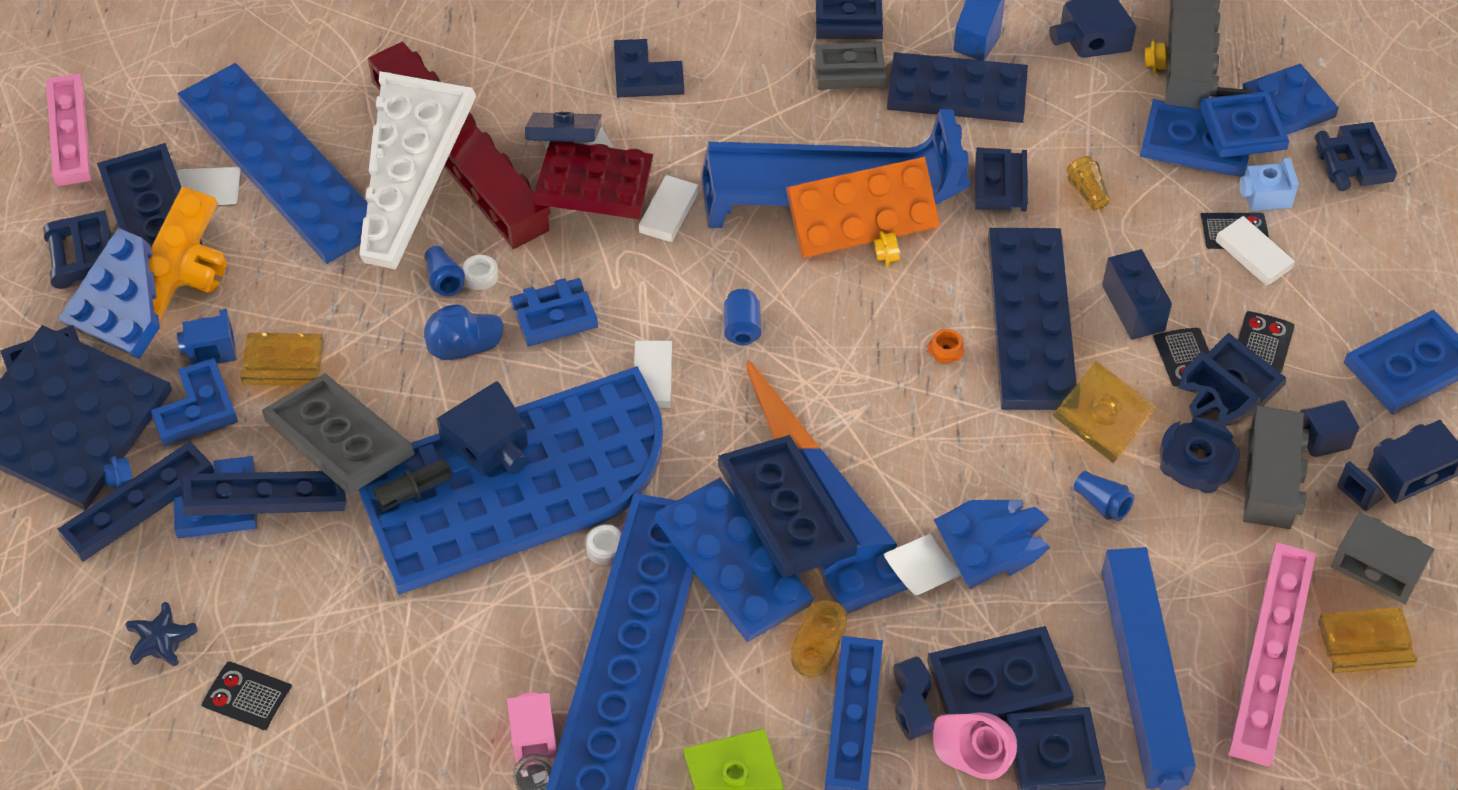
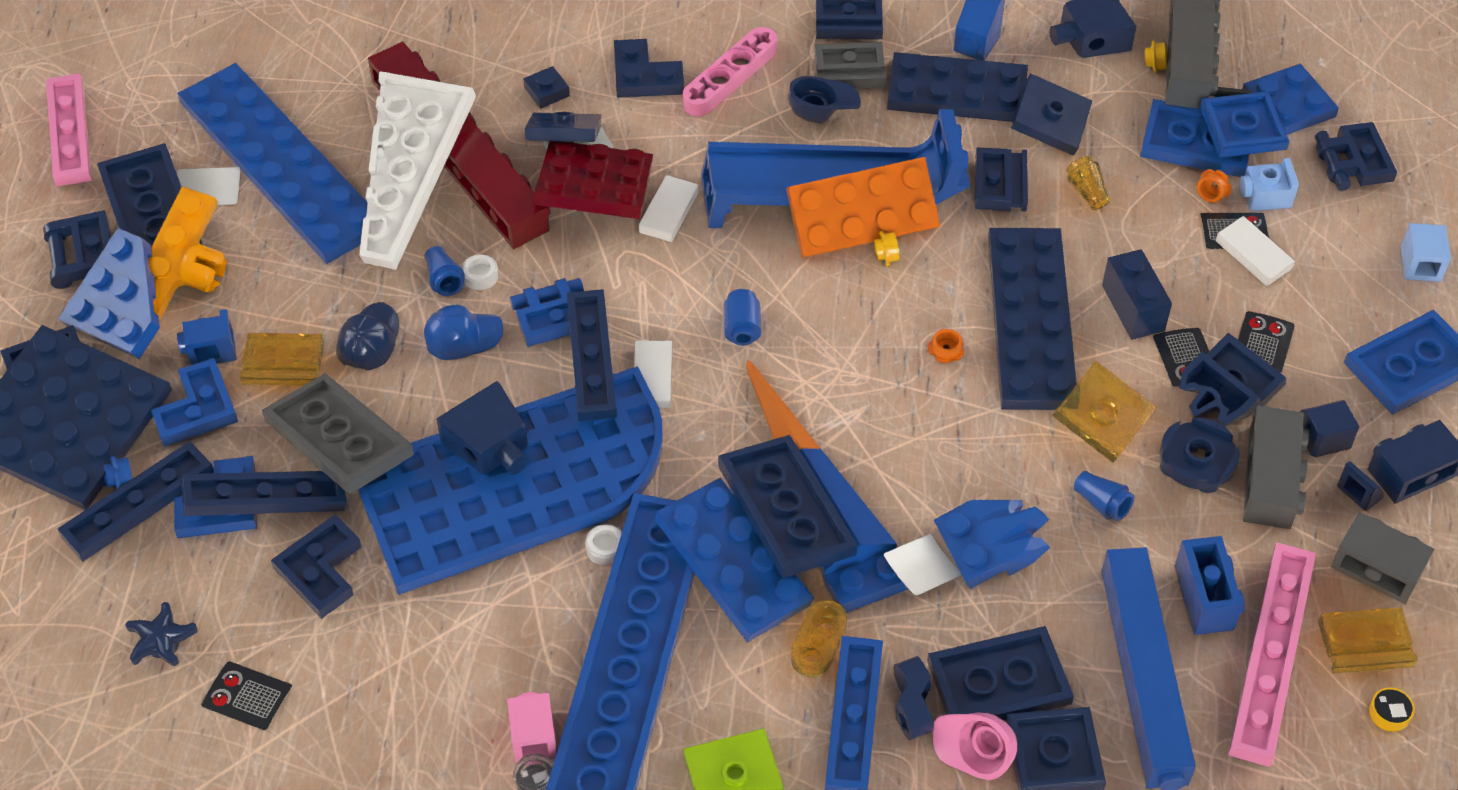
pearl dark grey axle [373,460,452,512] -> none
none -> dark blue plate [271,514,361,619]
none -> dark blue piece [336,302,399,370]
none -> dark blue plate [523,66,570,109]
none -> dark blue plate [567,289,617,421]
none -> bright pink beam [683,27,777,116]
none -> dark blue piece [788,76,861,123]
none -> dark blue plate [1011,73,1092,156]
none -> blue brick [1174,536,1245,635]
none -> orange plate [1197,169,1232,203]
none -> tile [1369,687,1415,732]
none -> light blue brick [1401,223,1451,282]

